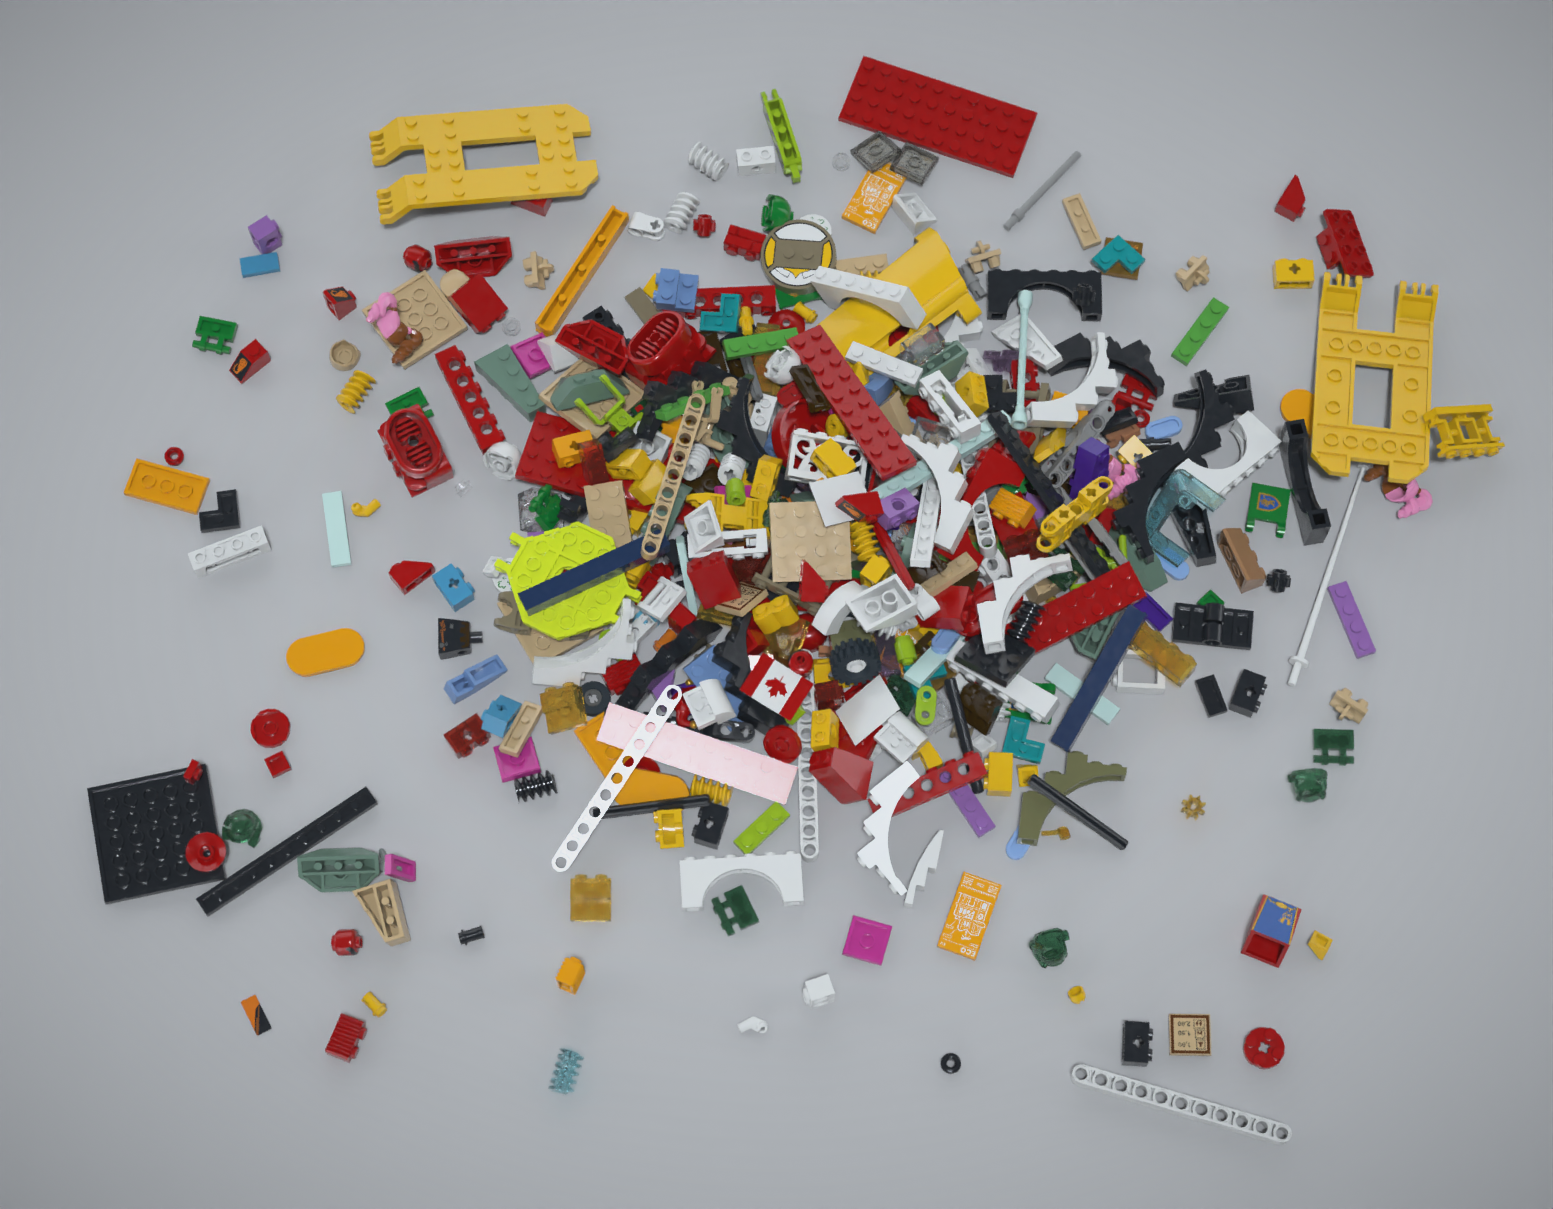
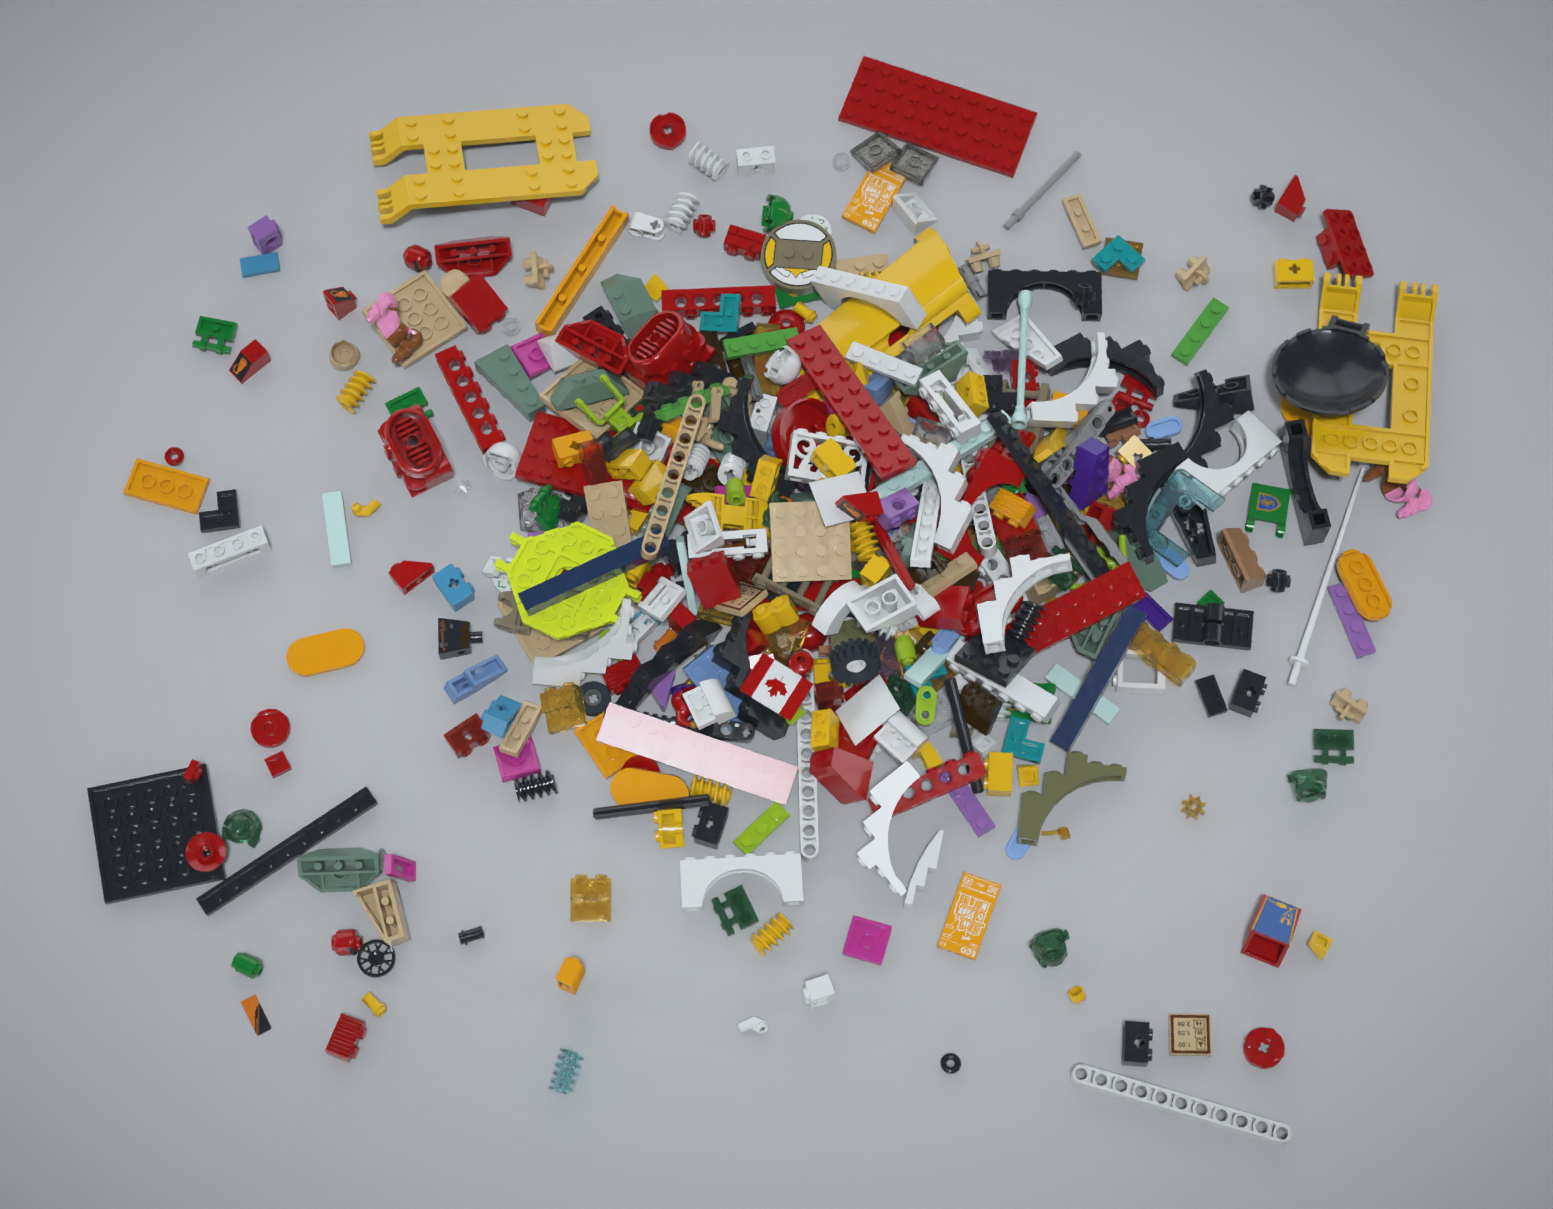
white beam [552,685,682,872] -> none
medium blue plate [653,268,699,313] -> none
yellow axle [739,306,754,336] -> none
lime hinge [760,89,802,183] -> none
red tile [763,725,802,764] -> none
dark brown plate [789,364,831,413] -> none
red slope [798,559,829,603] -> none
black axle [1028,774,1128,850] -> none
yellow piece [1036,476,1113,553] -> none
yellow fence [1422,404,1505,459] -> none
none -> green brick [231,952,263,979]
none -> black wheel [357,939,396,978]
none -> sand green wedge [600,274,657,339]
none -> red plate [650,113,686,150]
none -> yellow piece [749,912,794,957]
none -> black gear [1251,185,1275,209]
none -> black dish [1272,315,1389,416]
none -> light orange tile [1337,549,1392,621]

